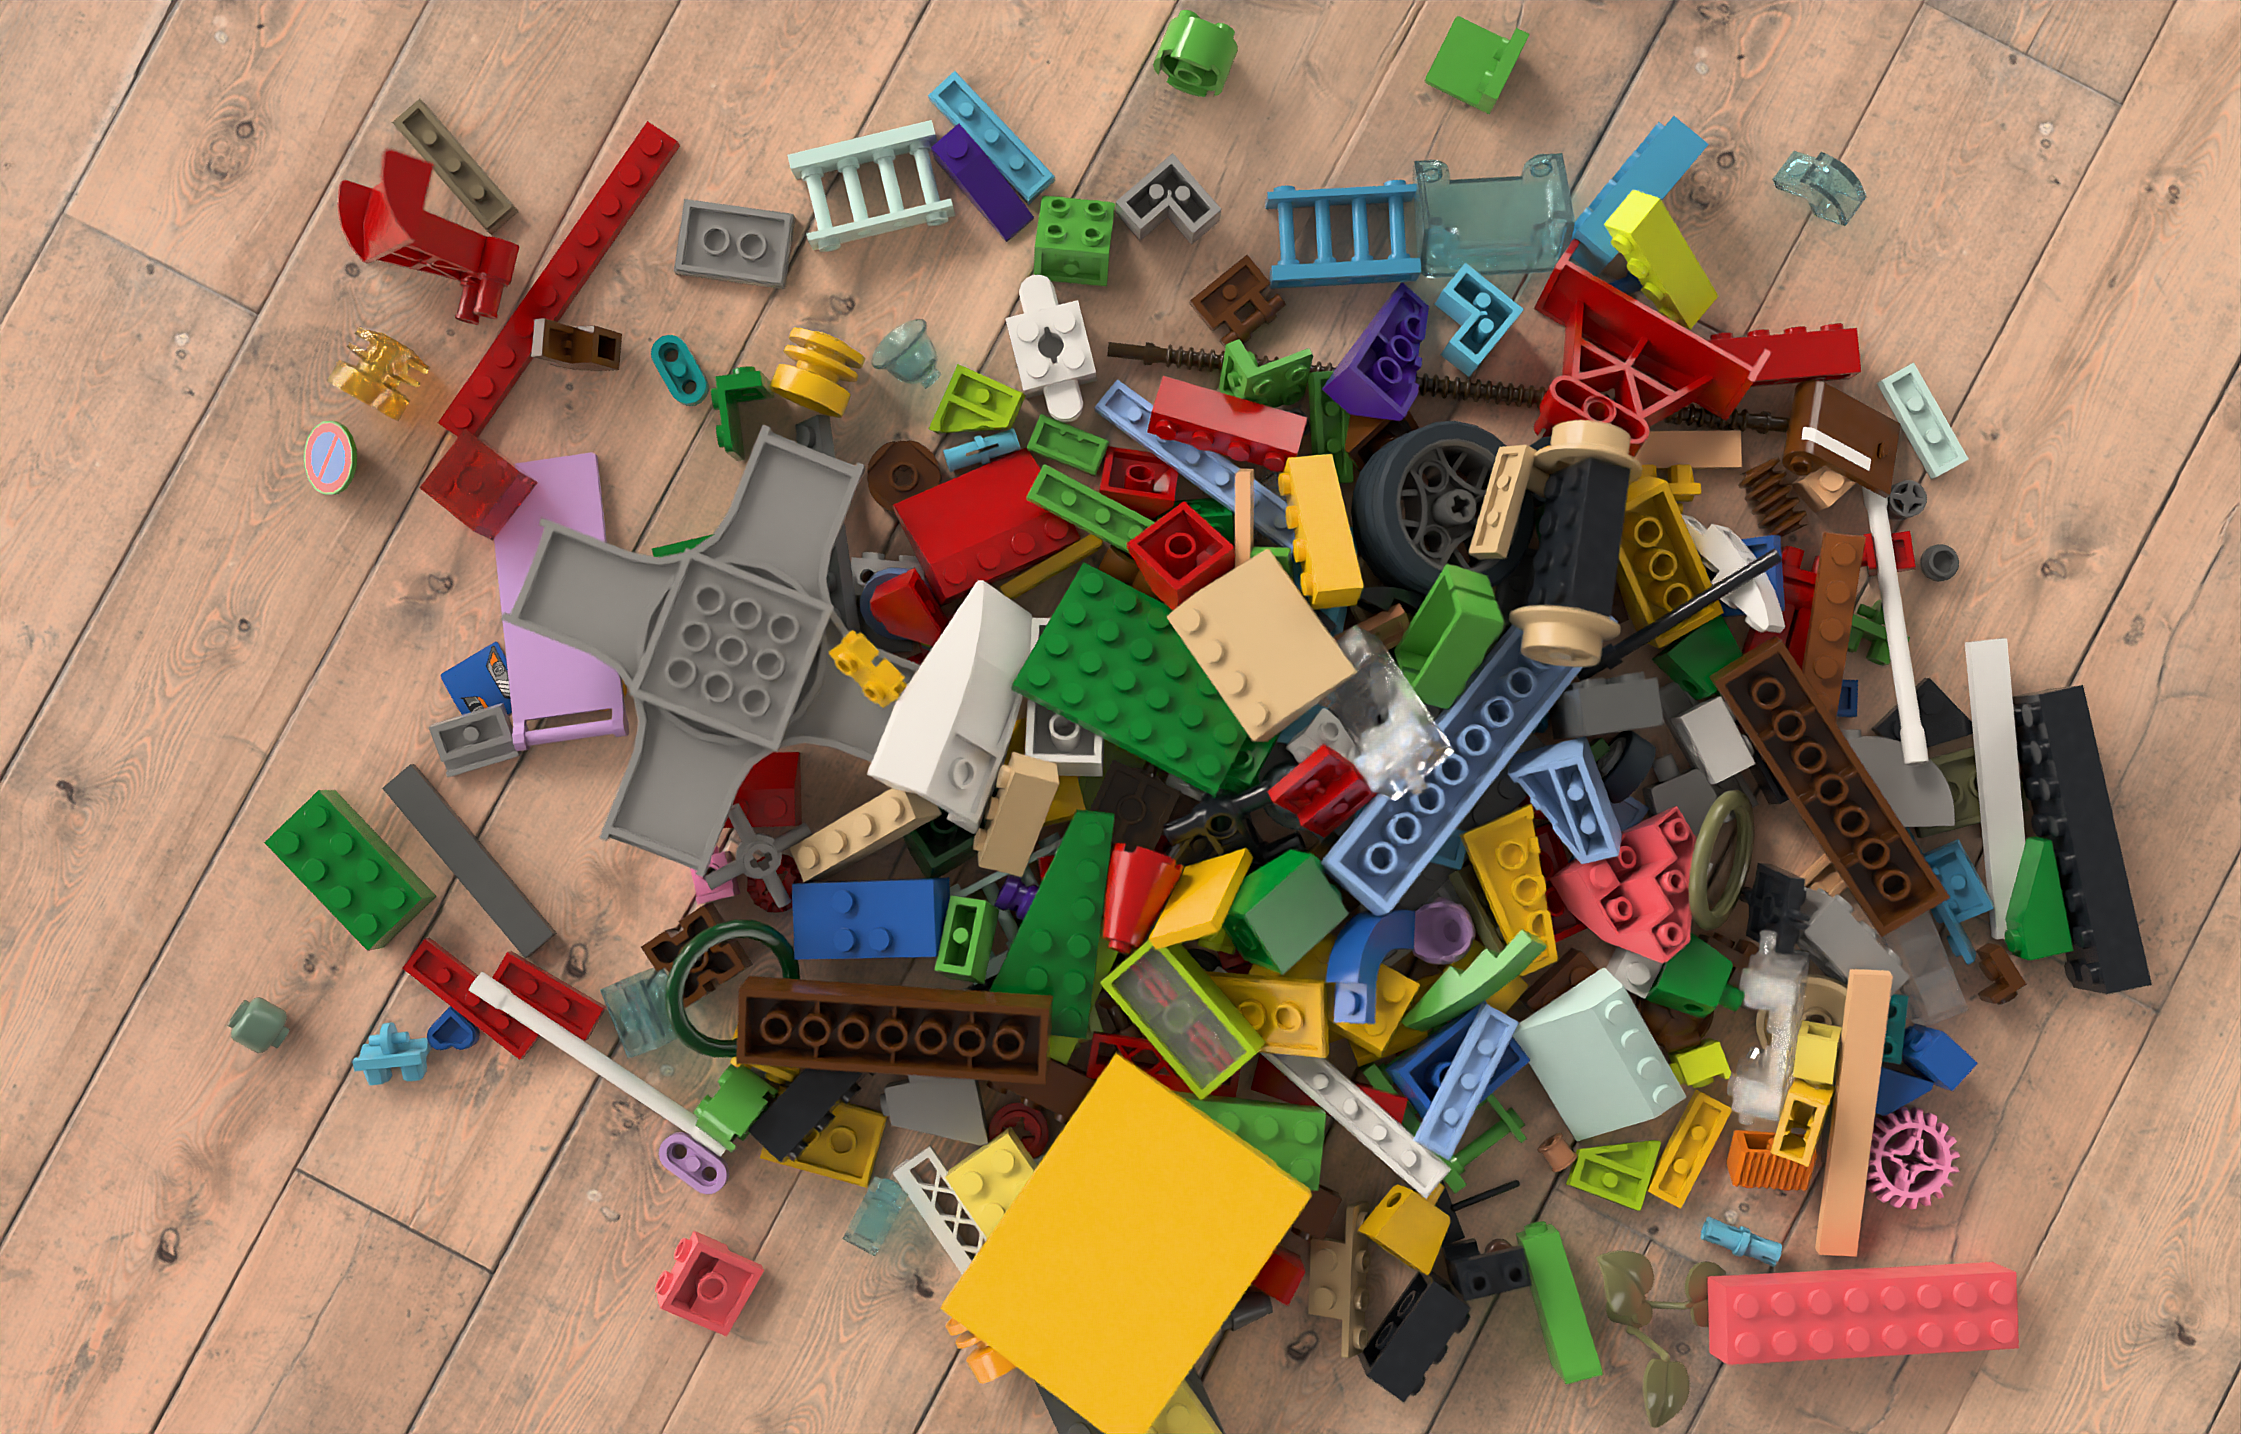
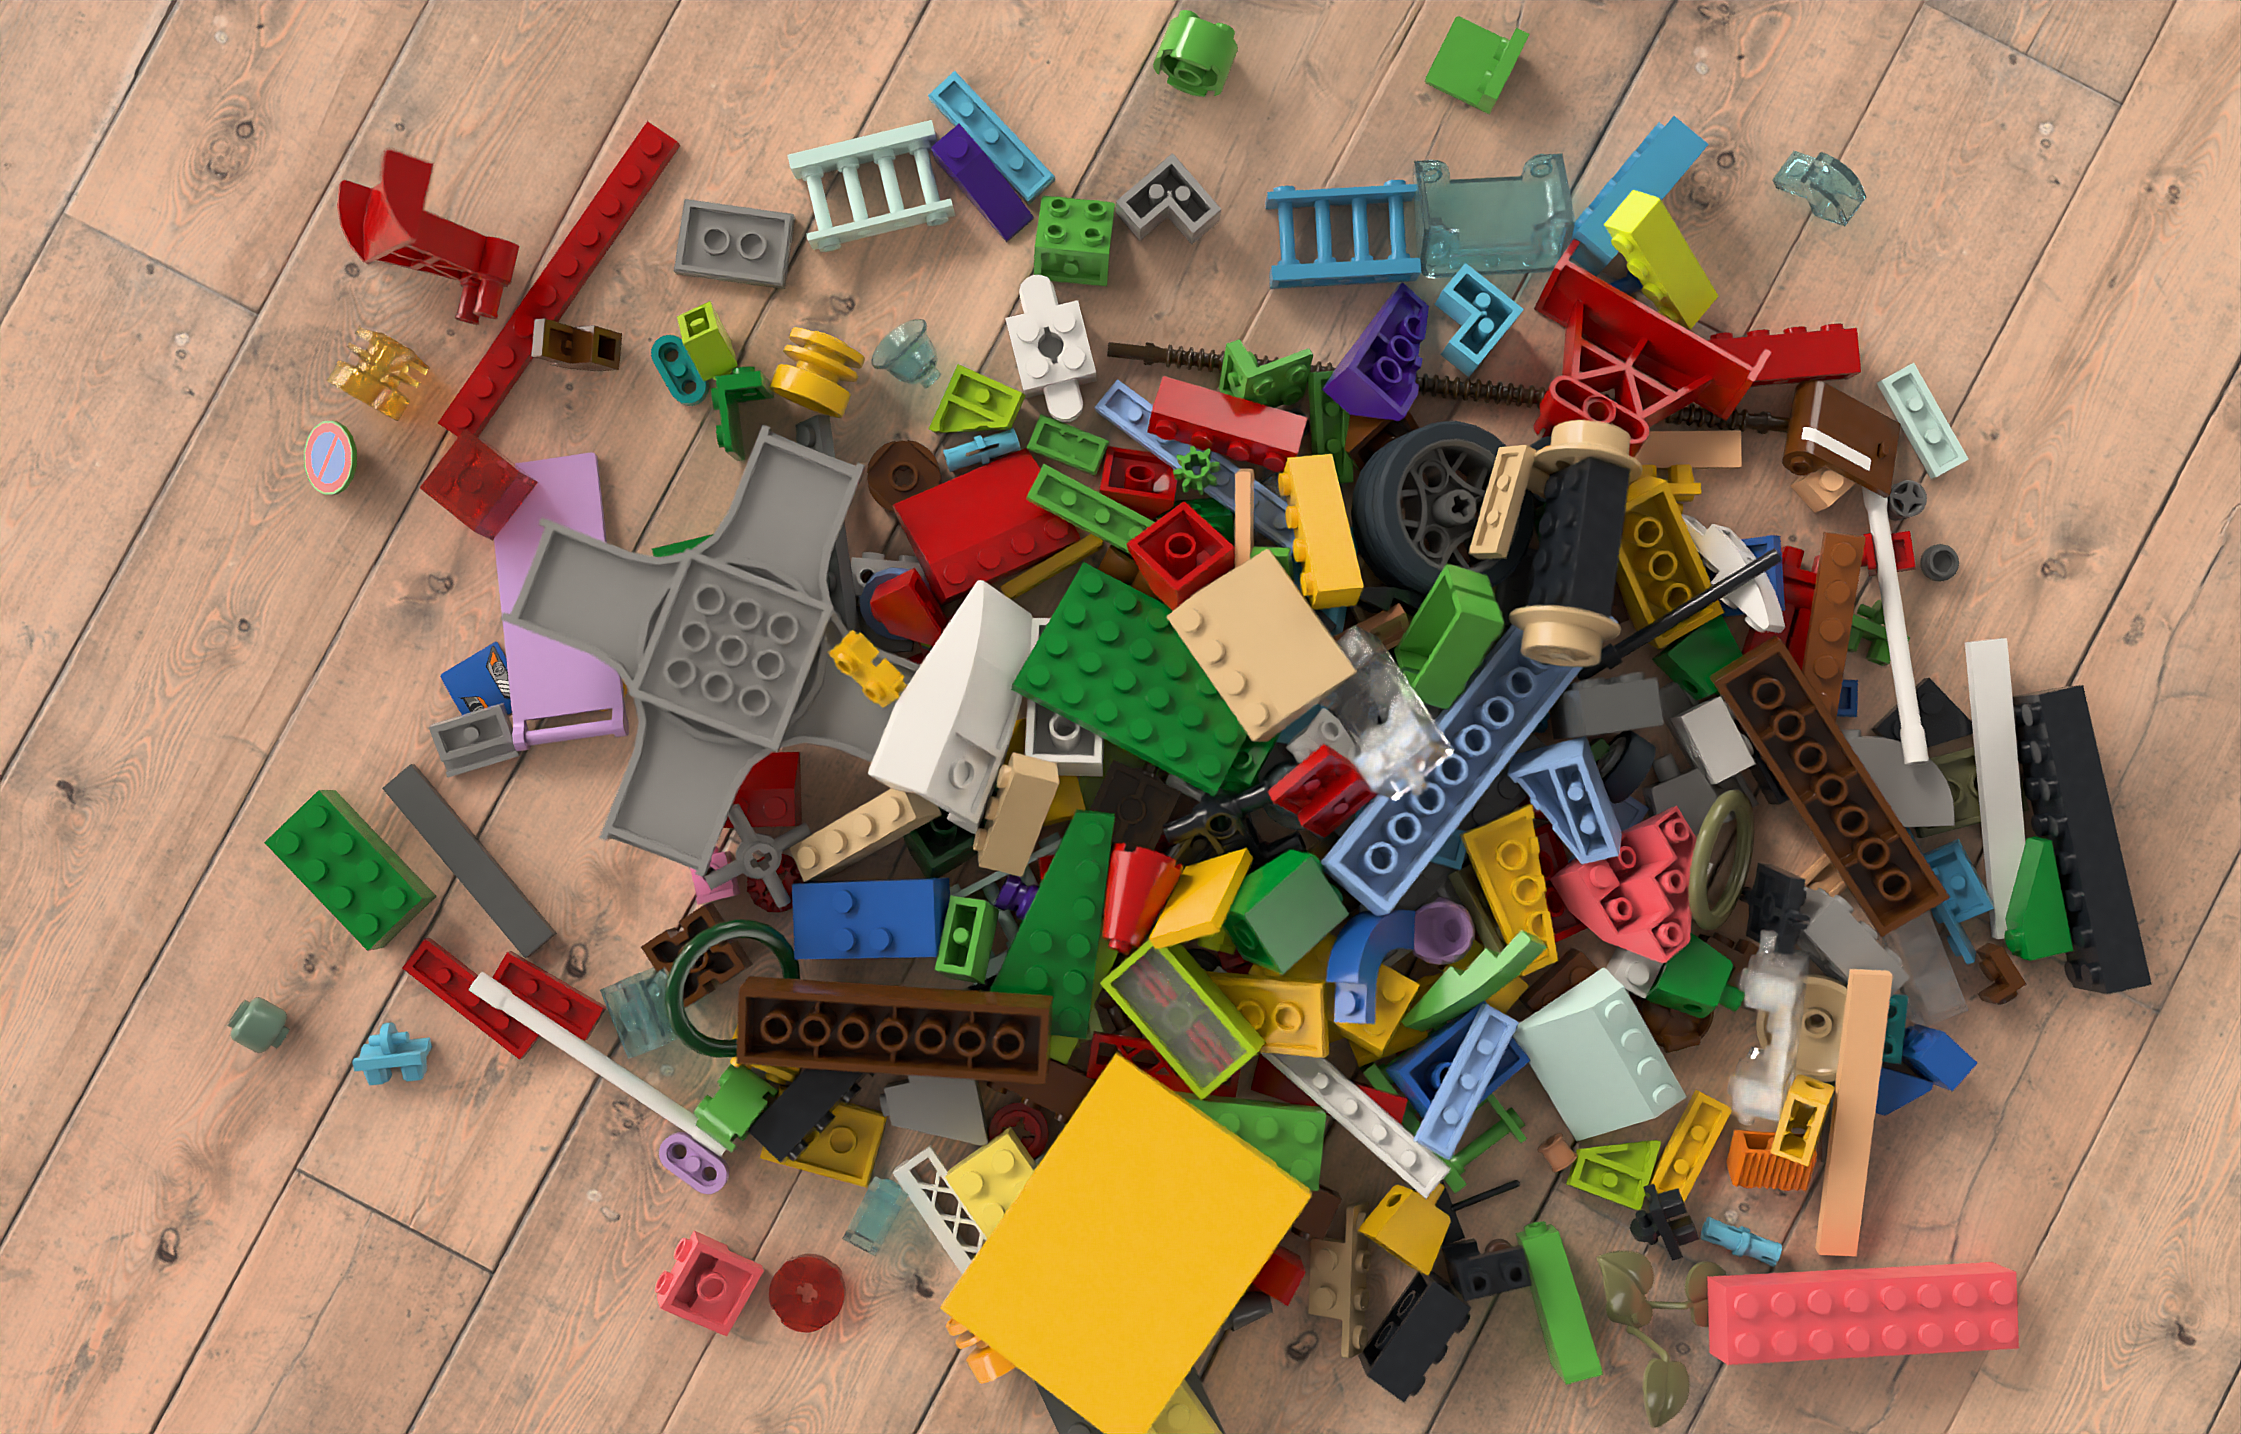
dark tan tile [392,99,519,235] -> none
blue tile [427,1006,480,1050] -> none
reddish brown plate [1189,255,1286,348] -> none
neon yellow brick [1668,1038,1733,1088] -> none
reddish brown piece [1738,457,1808,537] -> none
light yellow brick [1793,1020,1842,1085] -> none
bright pink gear [1866,1106,1961,1209] -> none
none -> lime brick [677,301,738,382]
none -> clear red plate [769,1254,846,1333]
none -> bright green gear [1173,445,1221,496]
none -> black hips [1630,1184,1699,1261]

